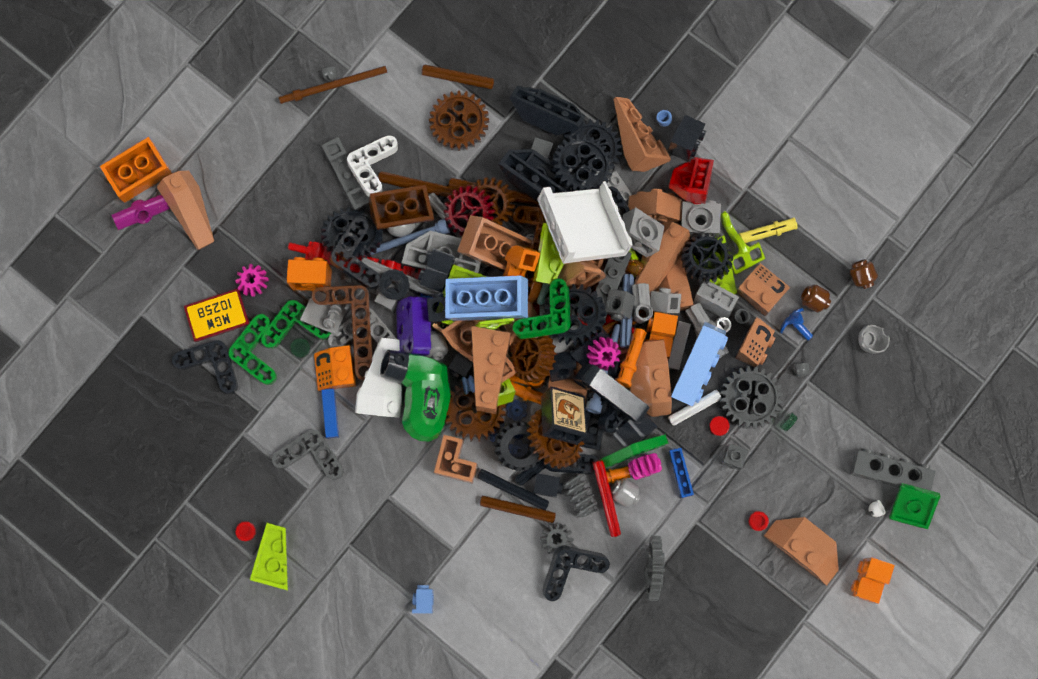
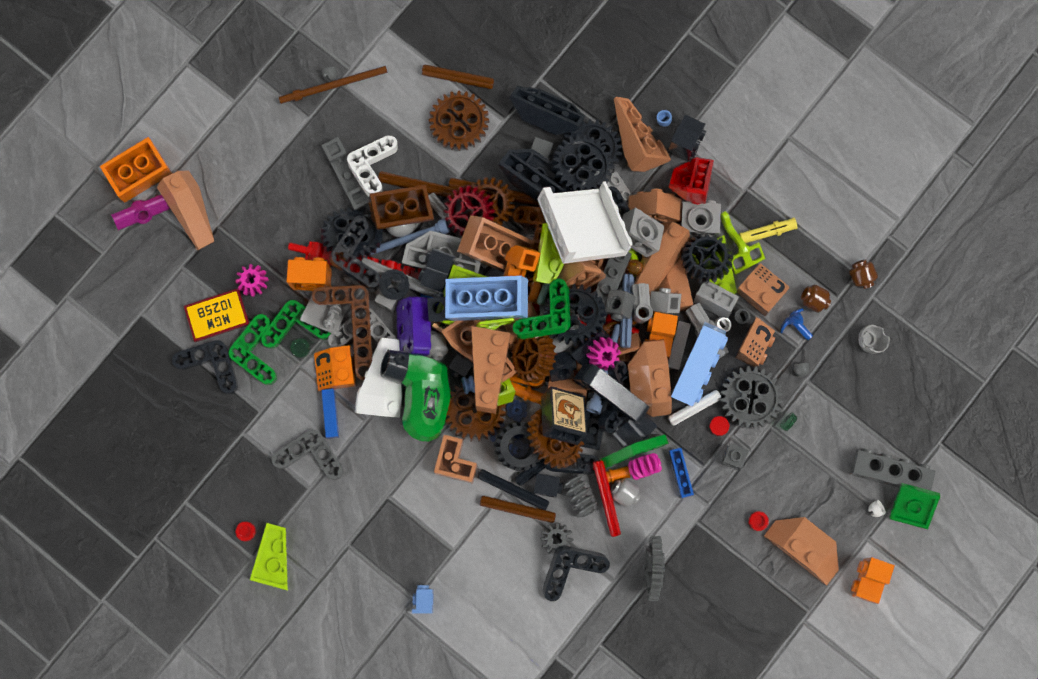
orange pin [615,328,647,388] -> none

